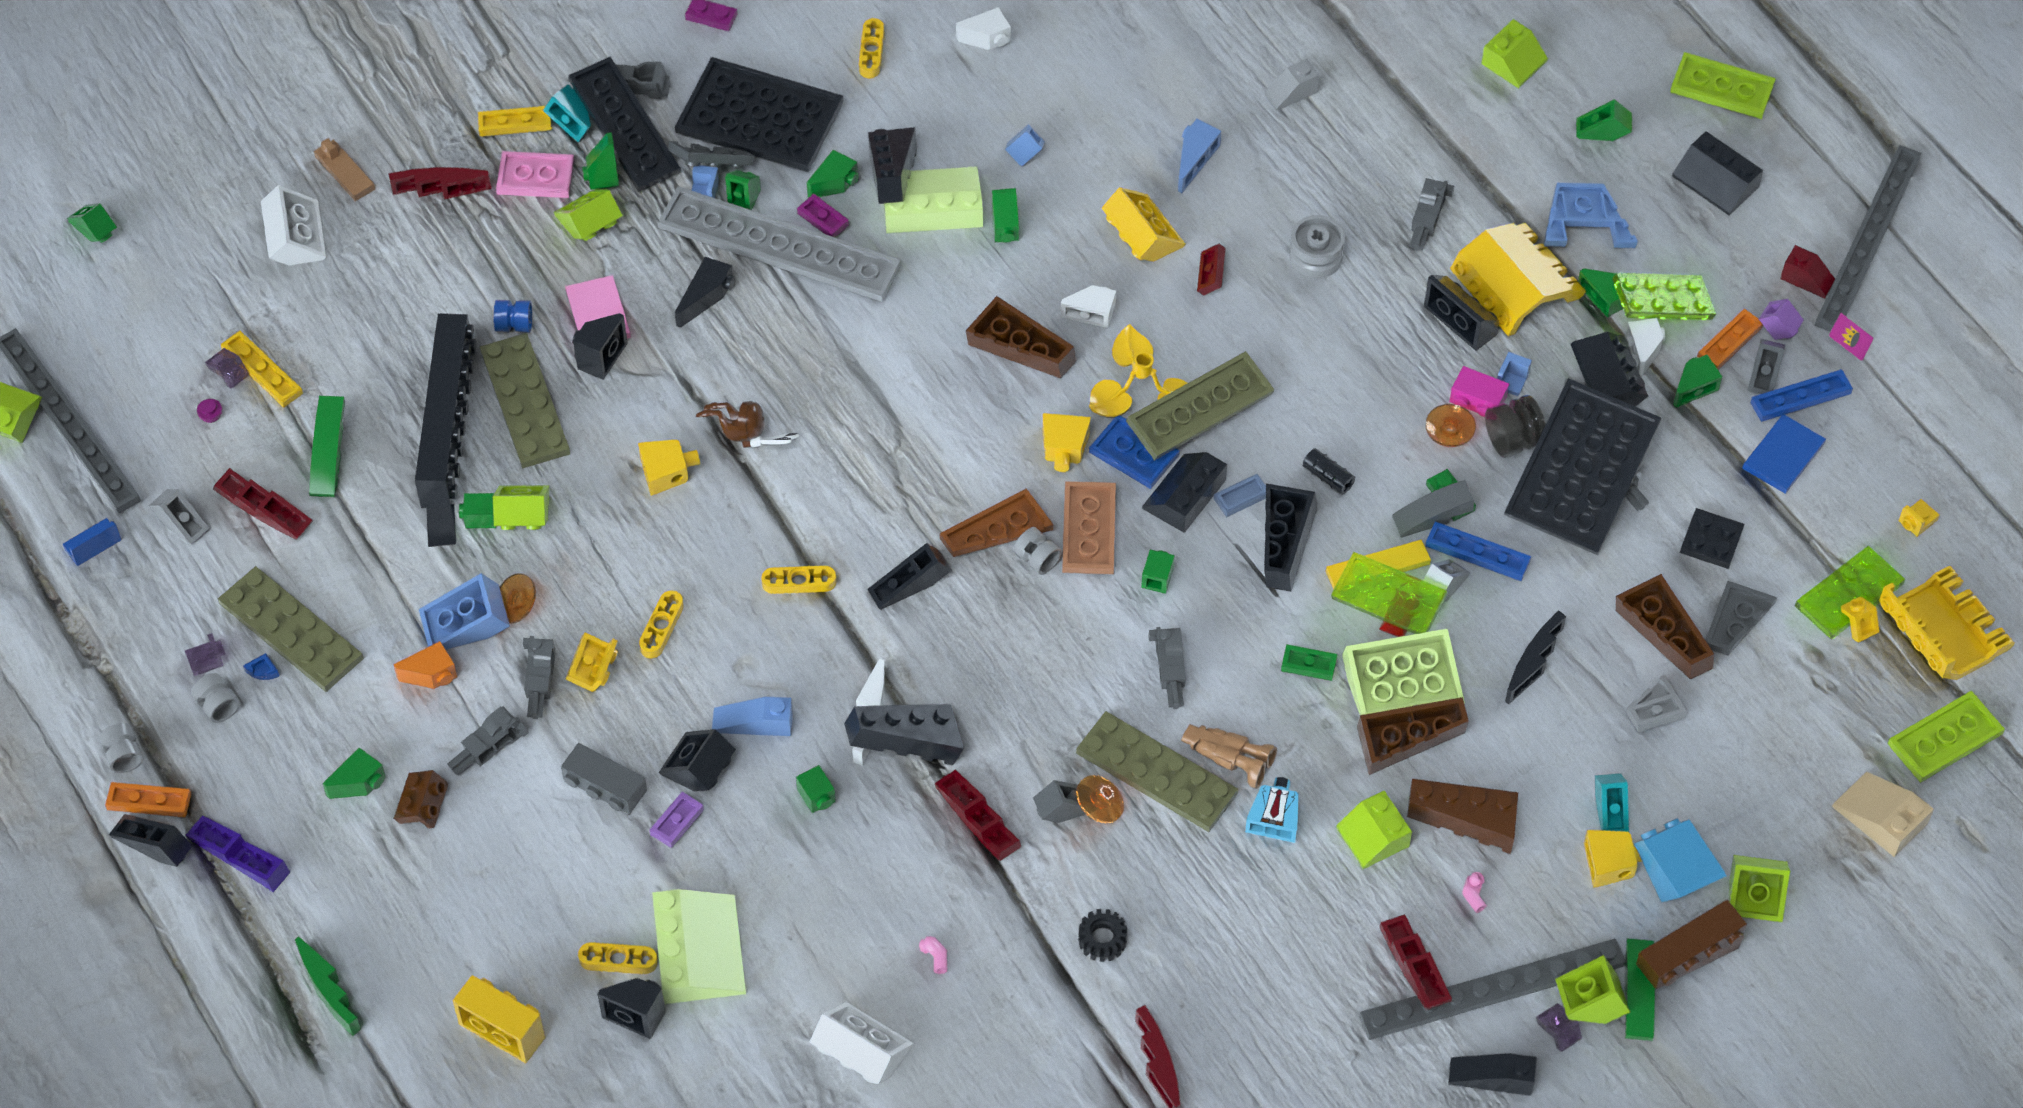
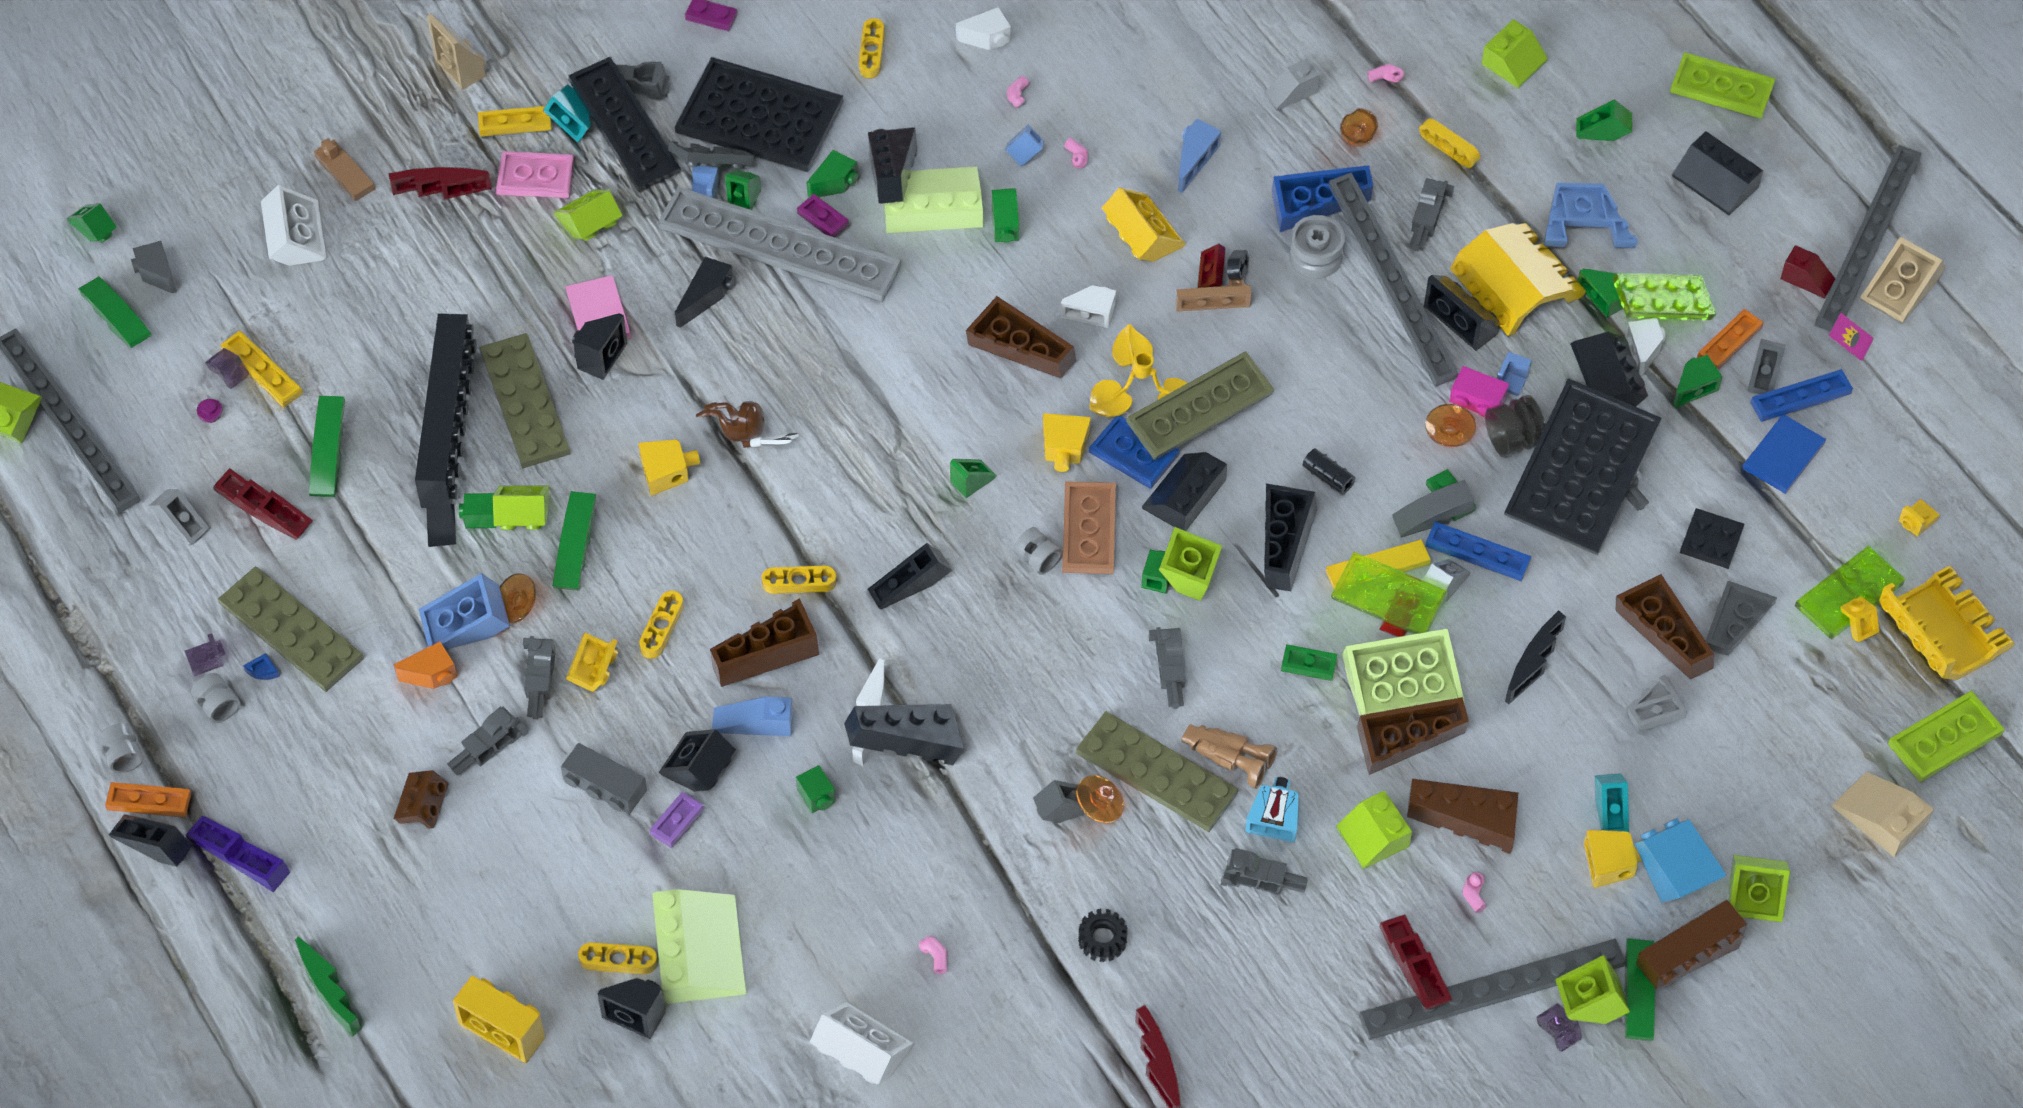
blue panel [63,518,121,566] -> none
green slope [322,747,386,799] -> none
blue wheel [494,300,532,333] -> none
green slope [582,132,619,190] -> none
dark red slope [934,769,1021,861] -> none
dark orange wing [940,488,1053,557] -> none
sand blue tile [1213,474,1266,518] -> none
black slope [1448,1053,1537,1096] -> none
medium lavender brick [1759,299,1804,340] -> none
none -> green slope [78,276,152,348]
none -> dark grey slope [131,241,177,293]
none -> tan slope [427,14,486,90]
none -> green slope [552,491,596,591]
none -> reddish brown wedge [710,598,819,687]
none -> green slope [950,459,997,498]
none -> bright pink arm [1007,76,1029,107]
none -> bright pink arm [1064,138,1088,168]
none -> lime slope [1159,527,1222,601]
none -> medium nougat hinge [1176,279,1251,312]
none -> dark grey piece [1220,848,1308,895]
none -> black beam [1227,250,1249,280]
none -> blue wedge [1272,165,1373,232]
none -> dark grey plate [1329,172,1459,387]
none -> clear orange hair [1339,108,1378,147]
none -> bright pink arm [1367,64,1404,82]
none -> yellow beam [1419,118,1481,168]
none -> tan slope [1860,237,1945,323]

